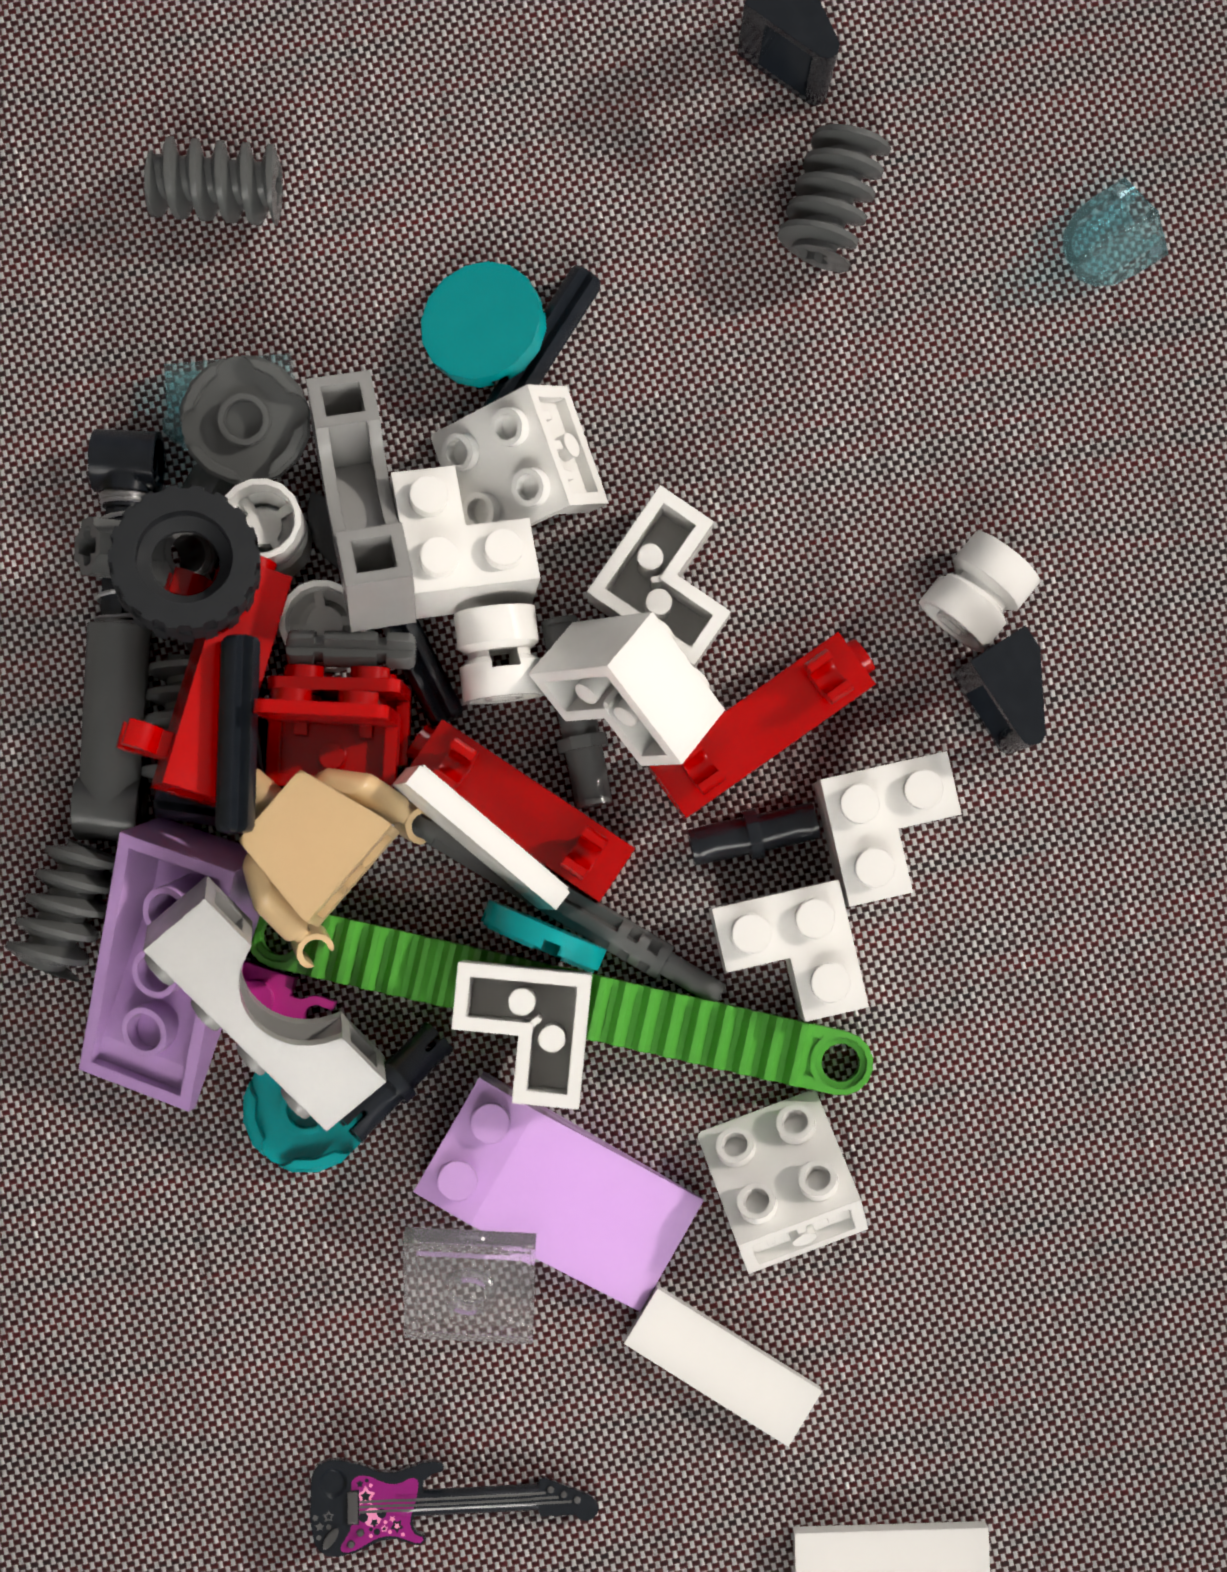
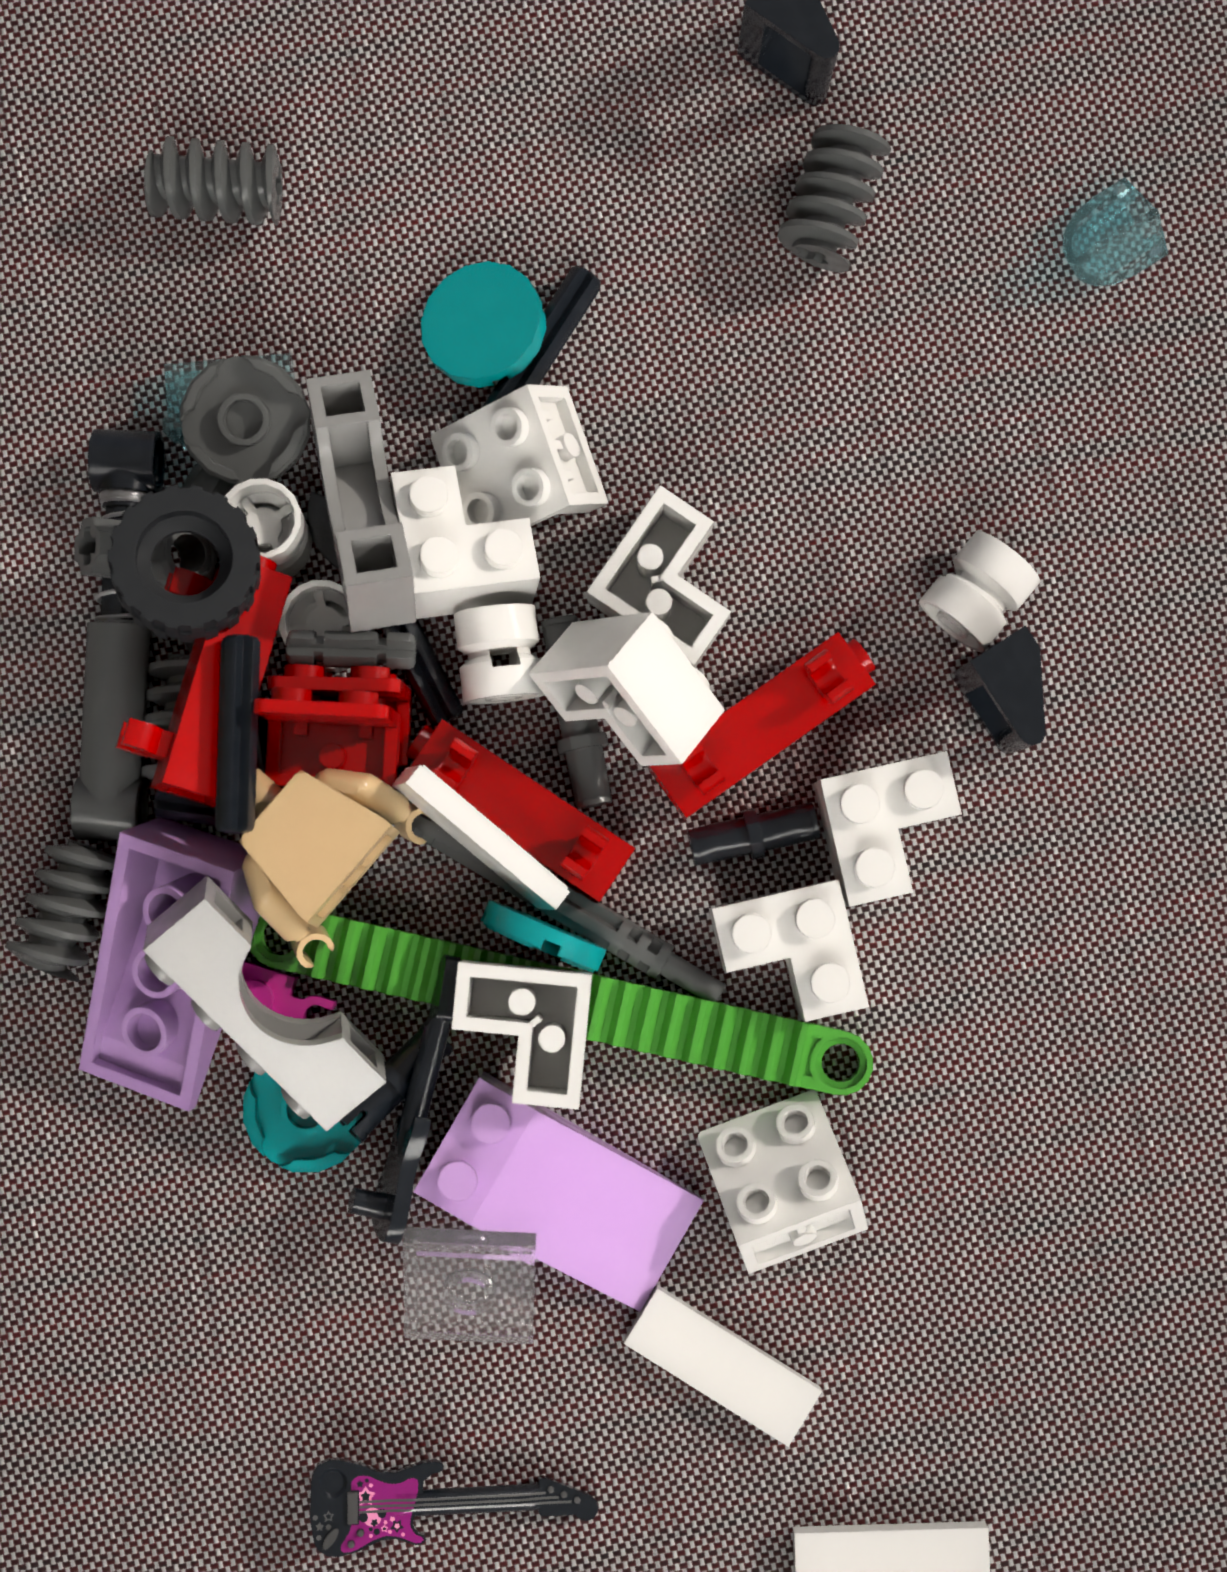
none -> black piece [348,954,461,1244]

